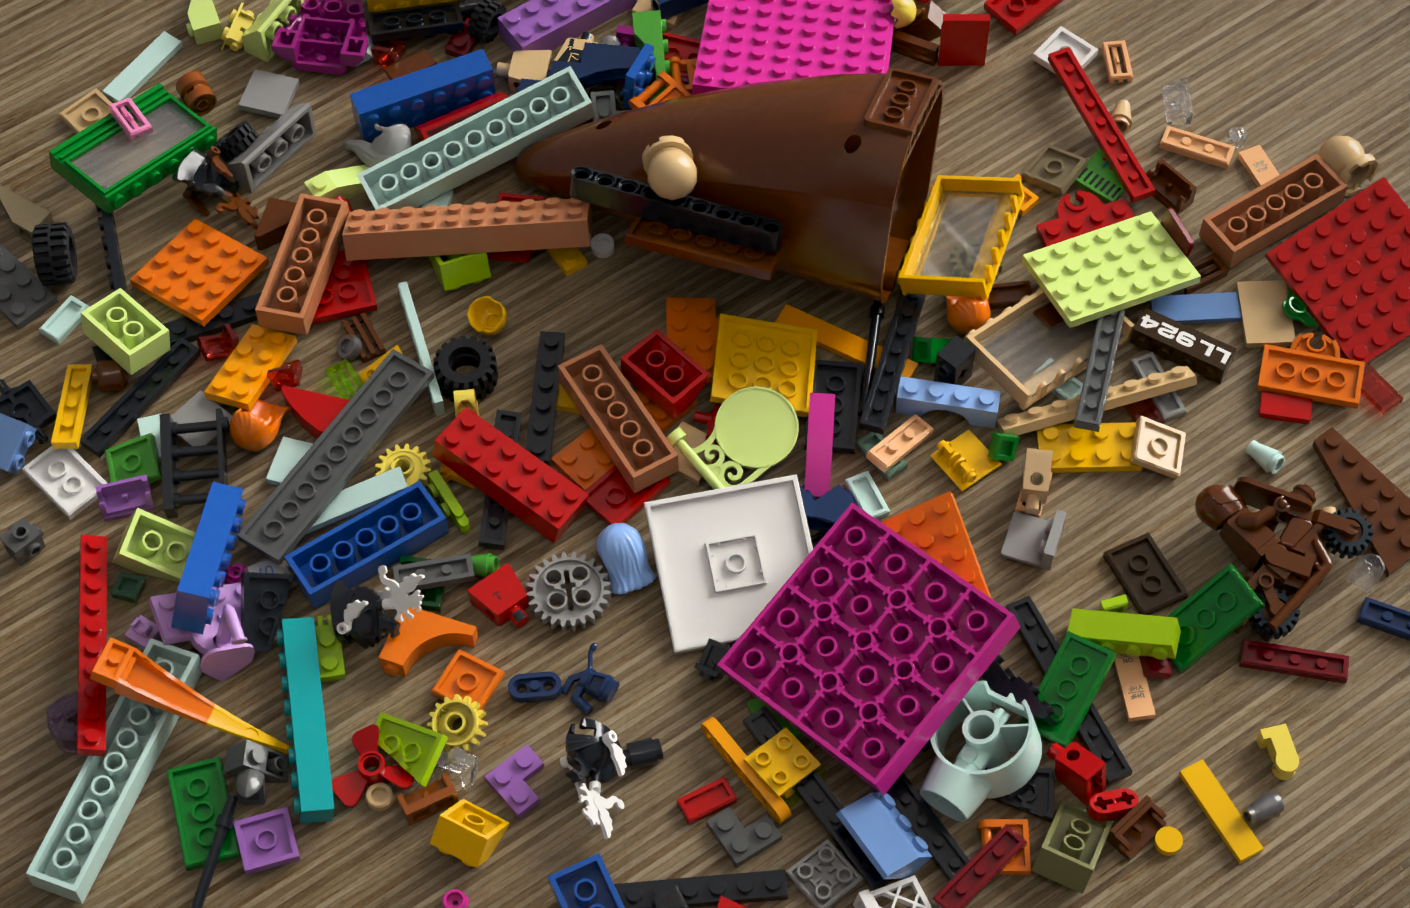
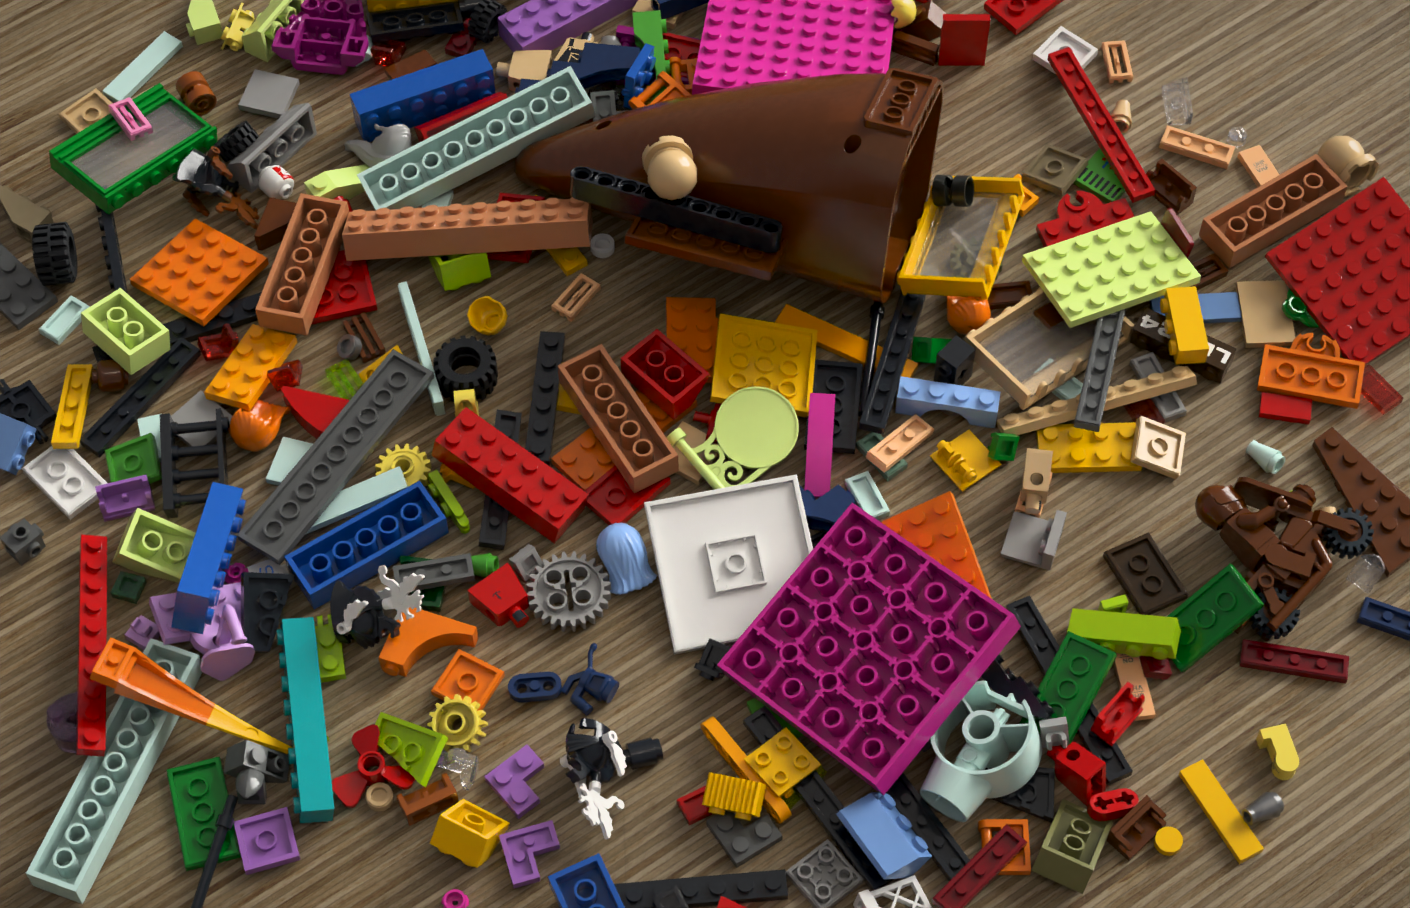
none -> white head [258,165,294,200]
none -> medium lavender plate [499,820,560,889]
none -> light grey tile [509,544,543,582]
none -> light nougat tile [551,273,601,322]
none -> yellow brick [702,772,766,821]
none -> pearl dark grey wheel [932,174,974,207]
none -> light grey tile [1039,717,1070,750]
none -> red hinge [1090,681,1145,746]
none -> yellow brick [1160,286,1209,365]

